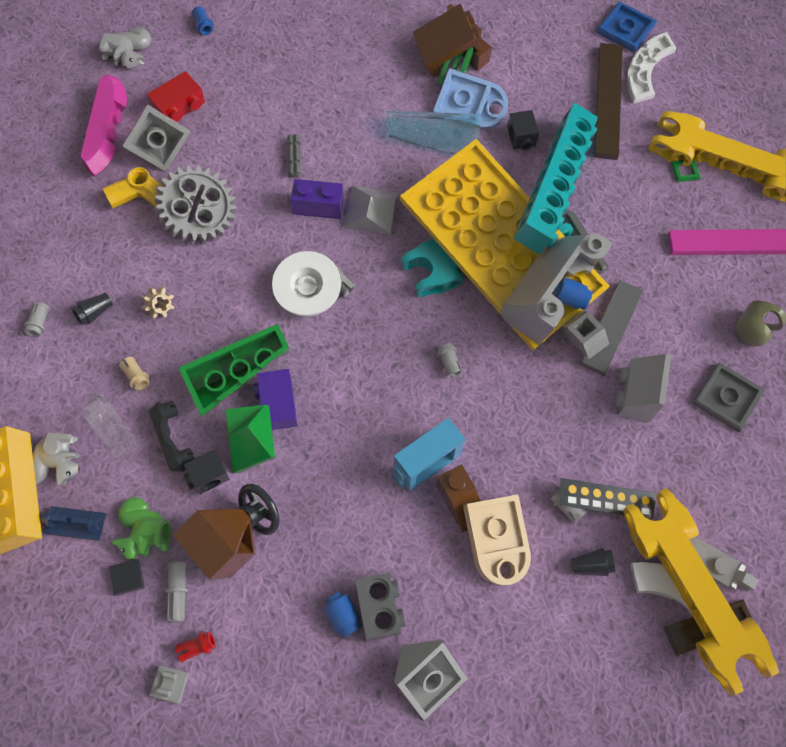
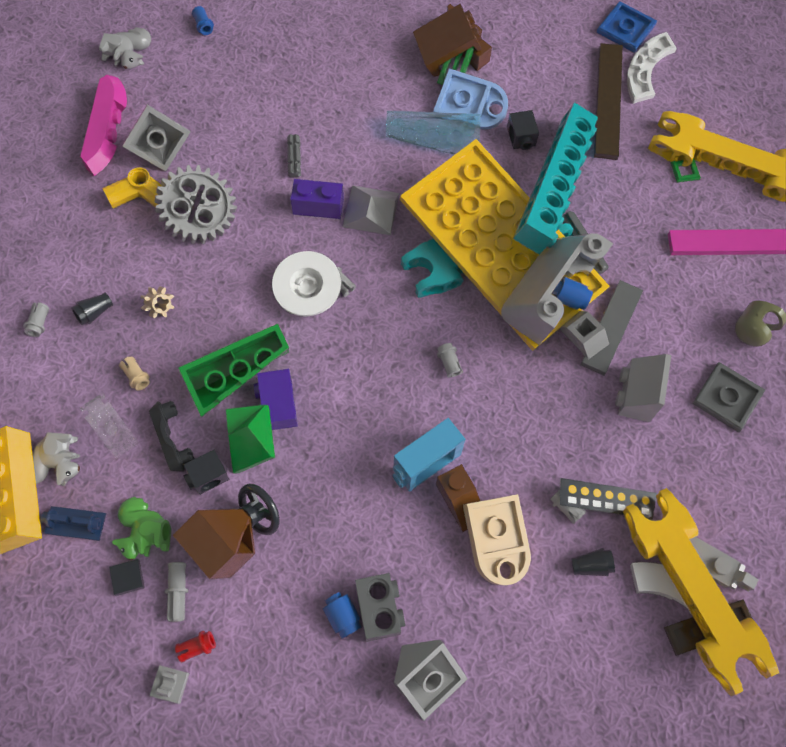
red brick [147,71,205,122] -> none

